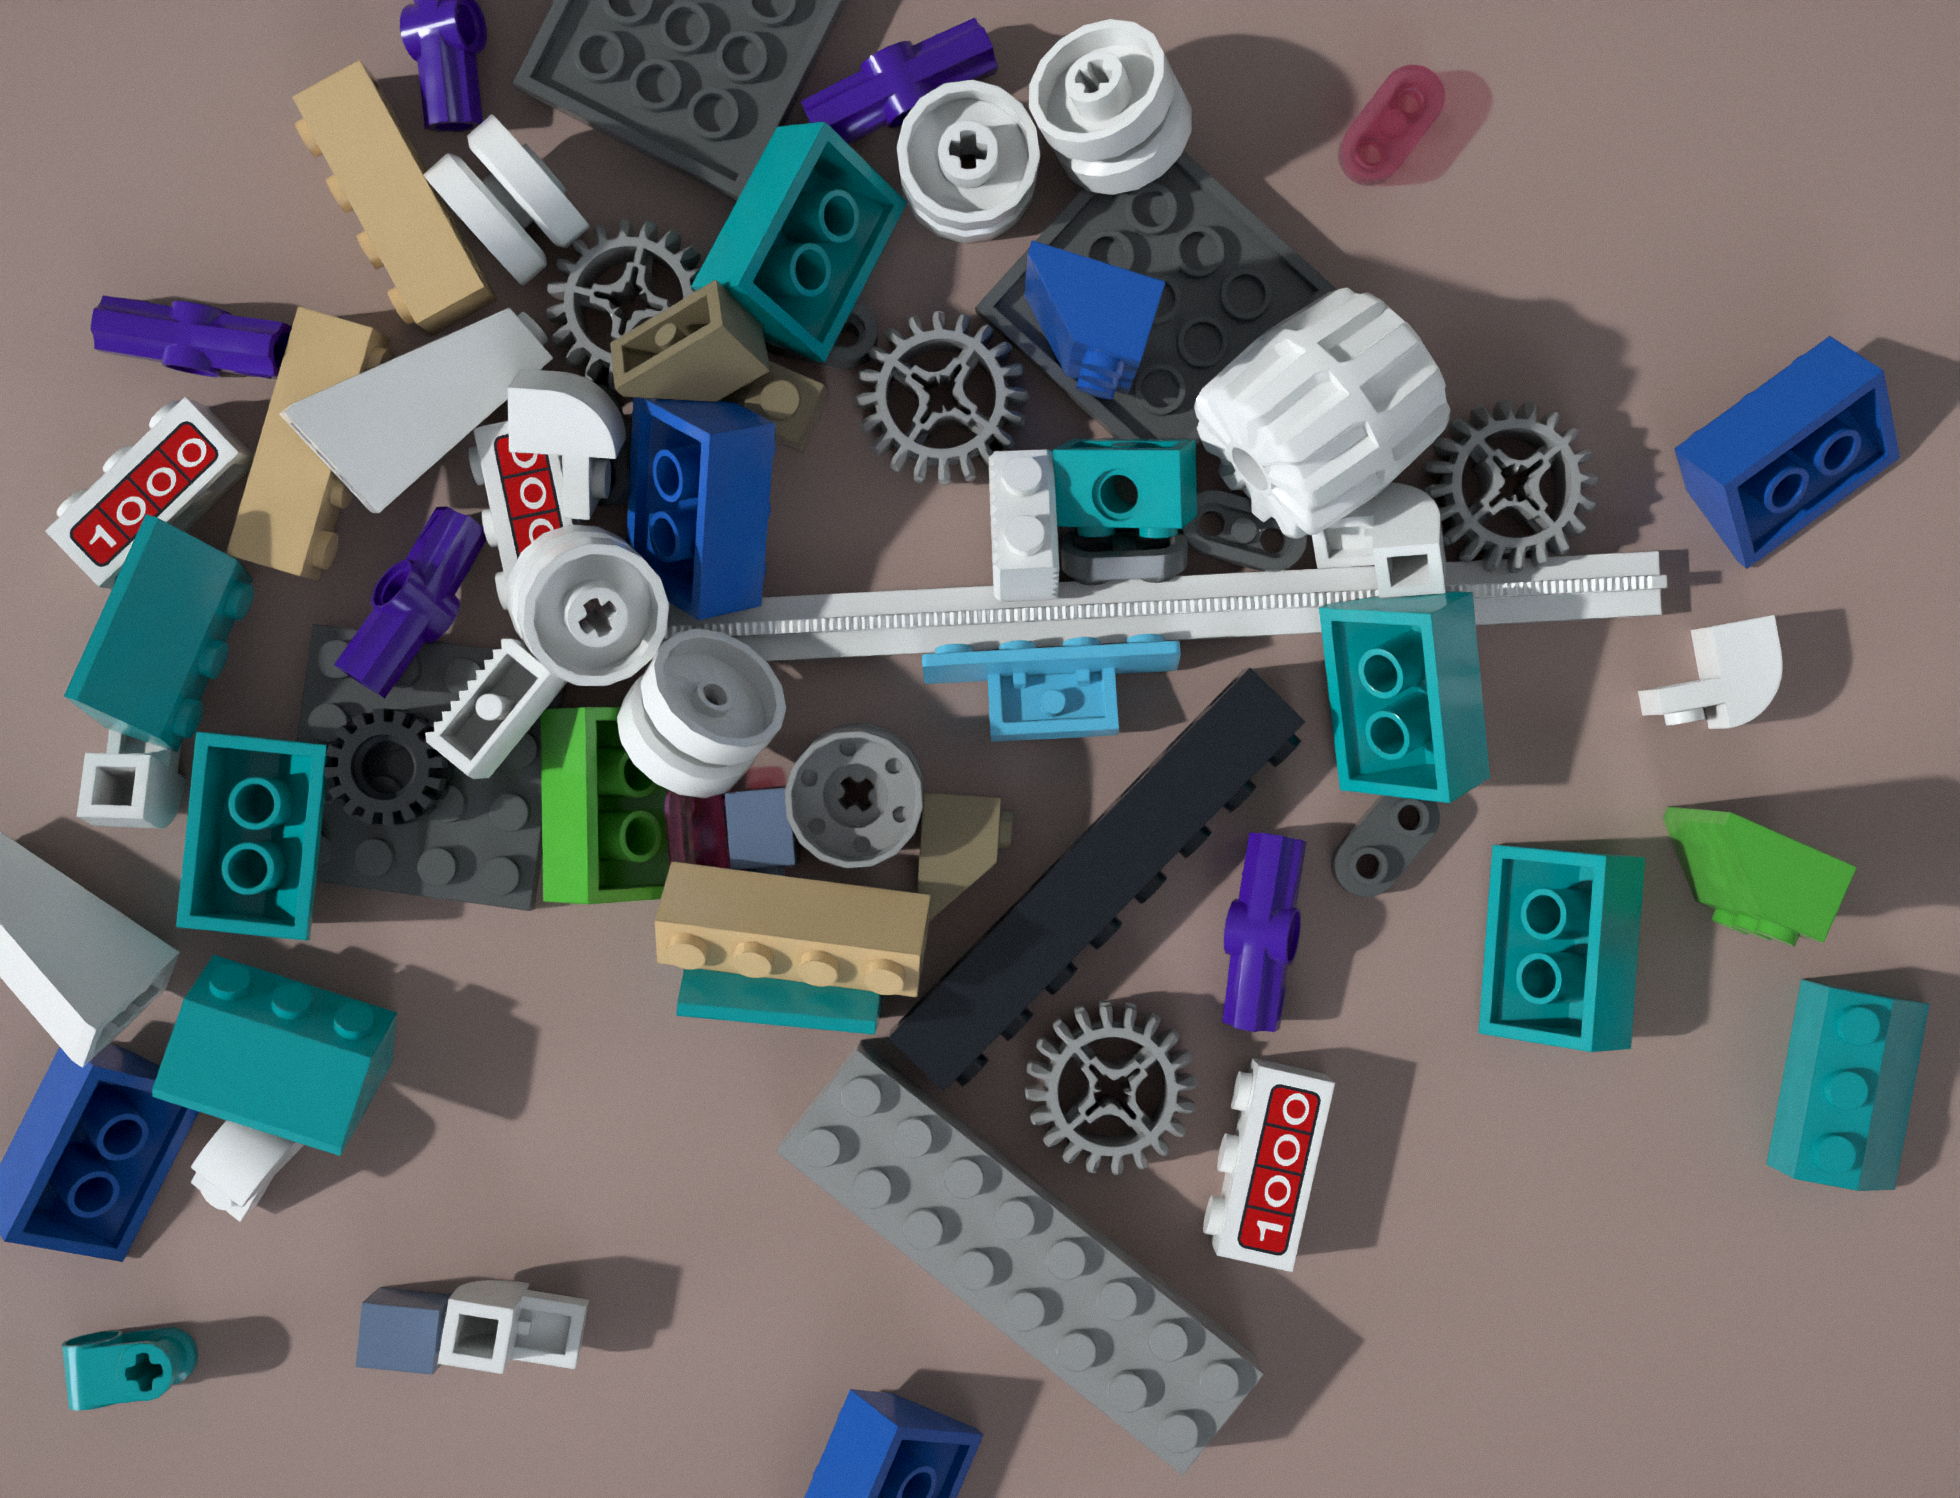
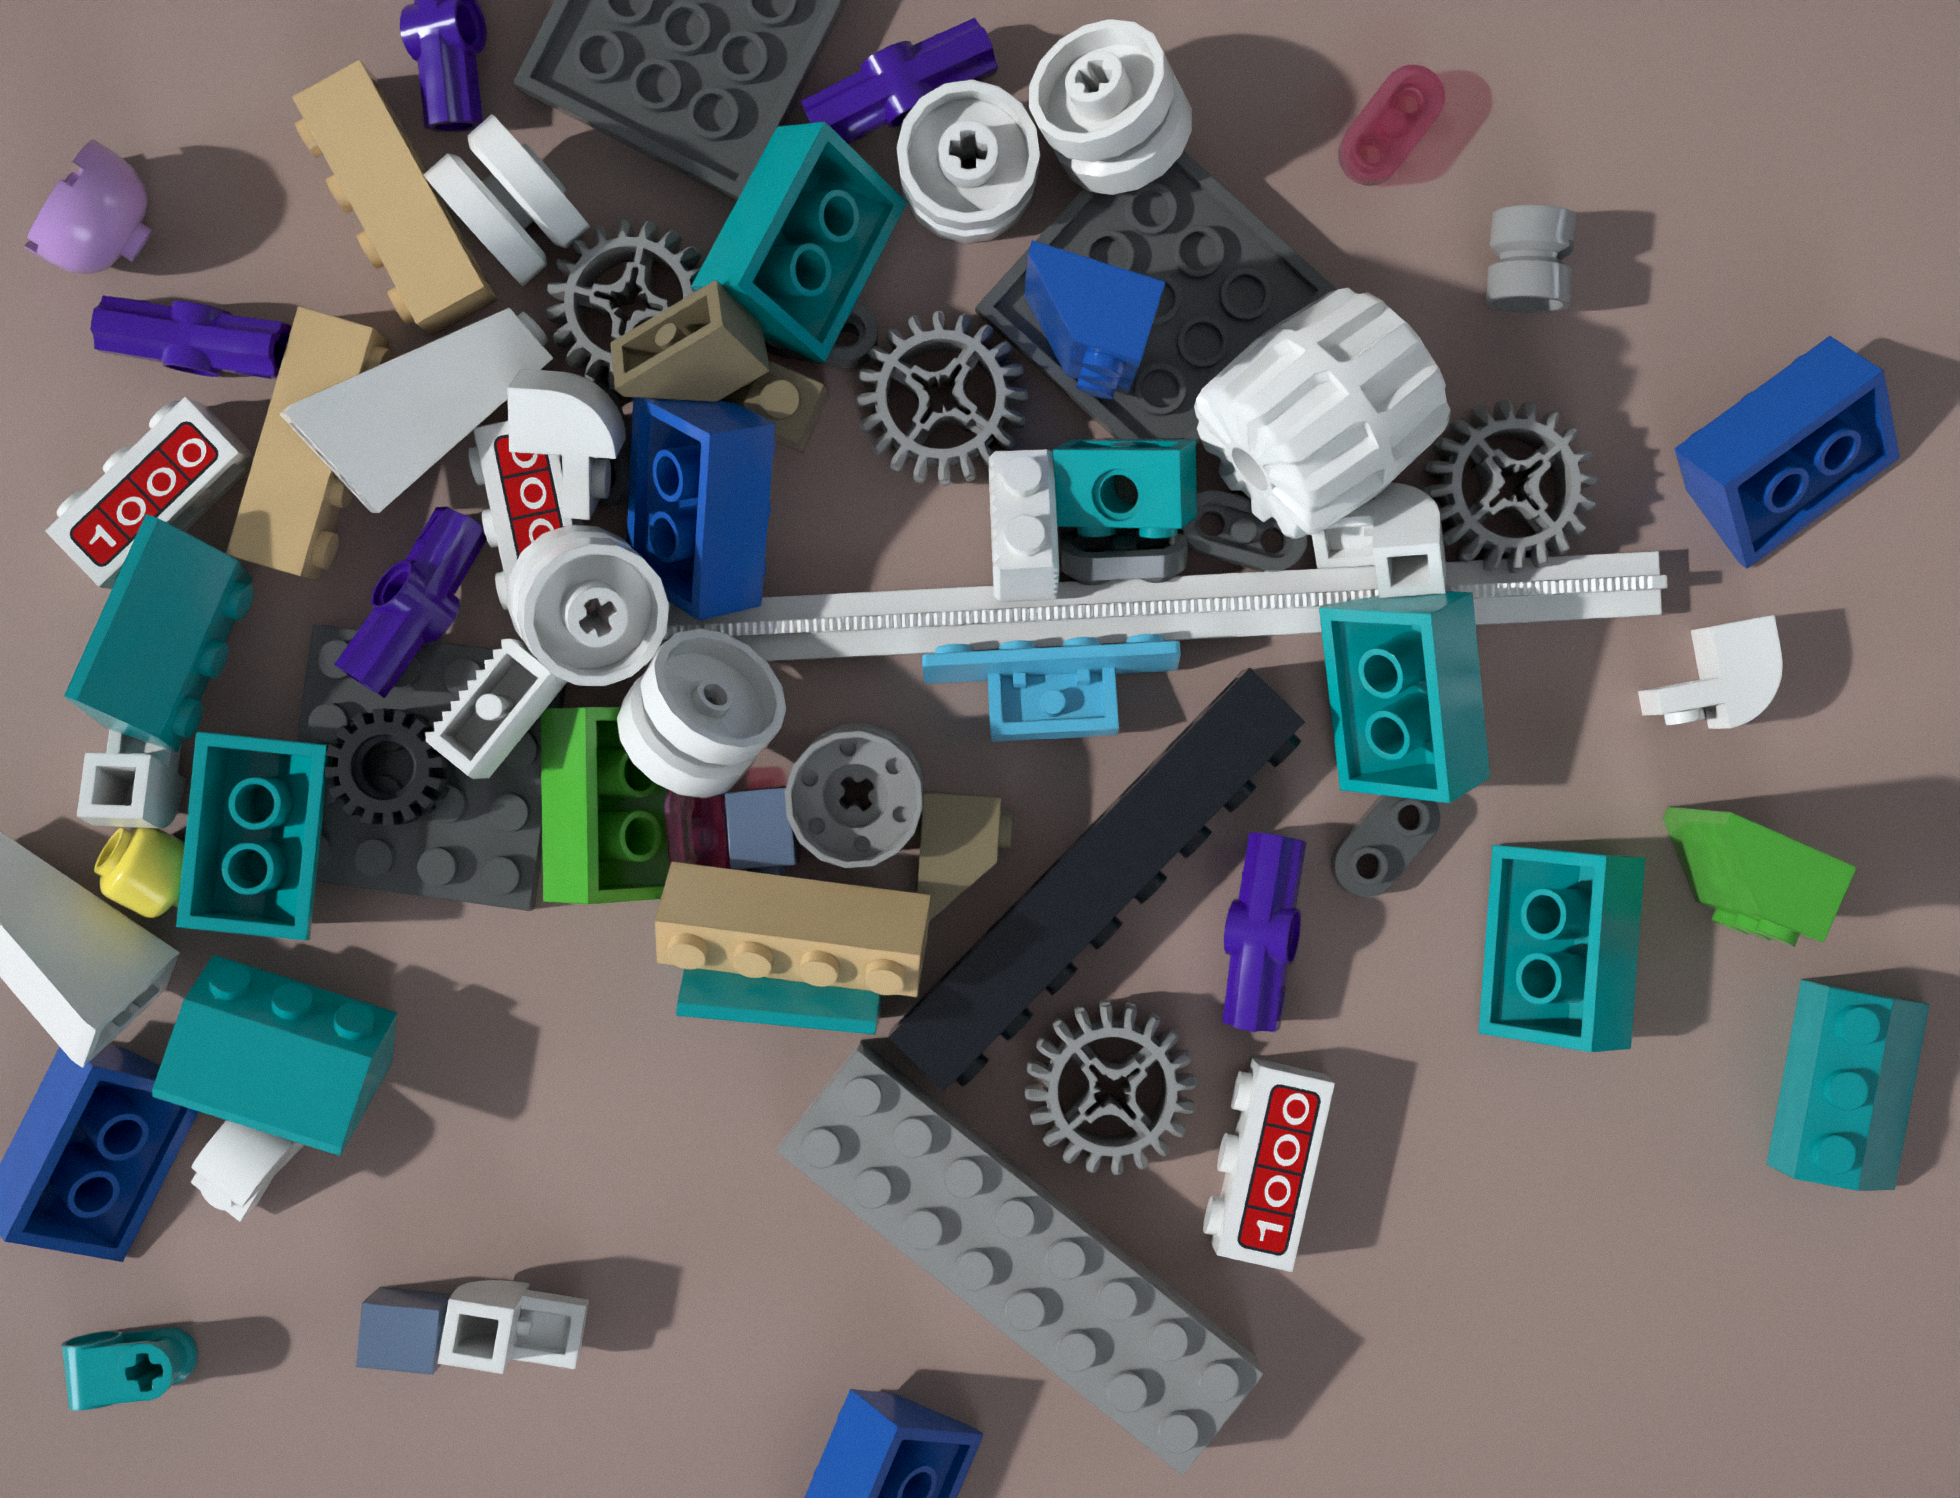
none -> lavender cylinder [24,139,152,274]
none -> light yellow head [94,827,185,918]
none -> light grey wheel [1486,205,1576,313]

